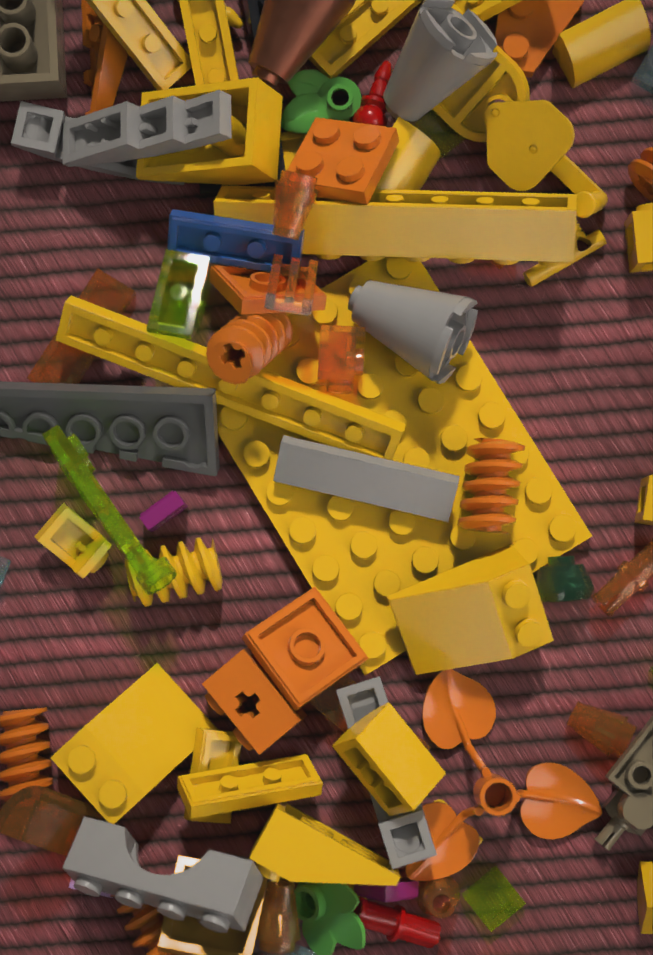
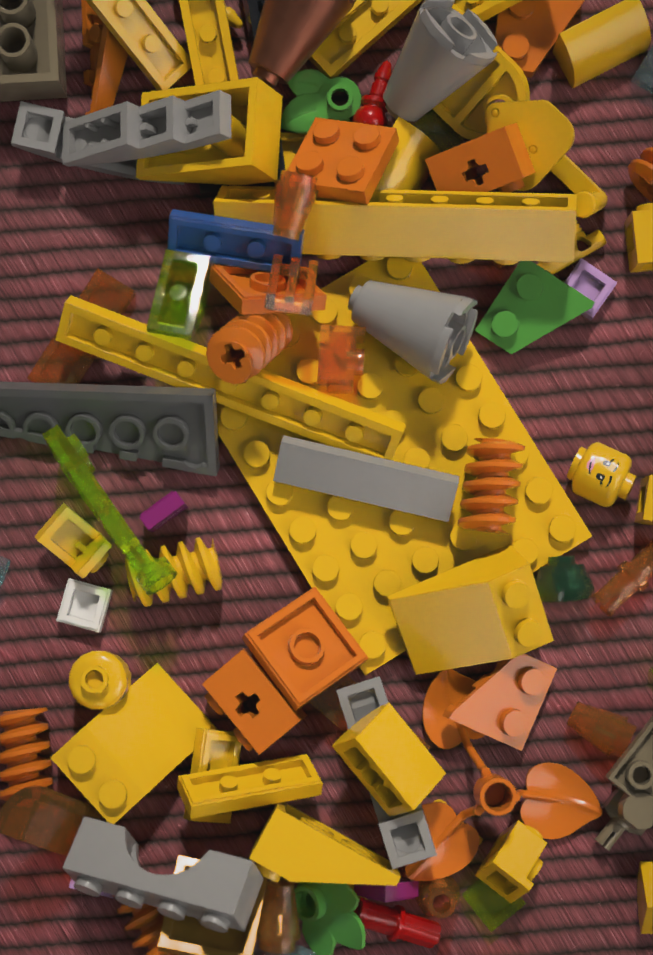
none -> white tile [56,578,113,633]
none -> yellow head [69,651,131,710]
none -> orange brick [425,122,536,192]
none -> orange wing [443,654,557,751]
none -> bright green wing [475,261,595,354]
none -> yellow brick [475,820,547,903]
none -> lavender tile [564,258,618,321]
none -> yellow head [567,442,637,507]

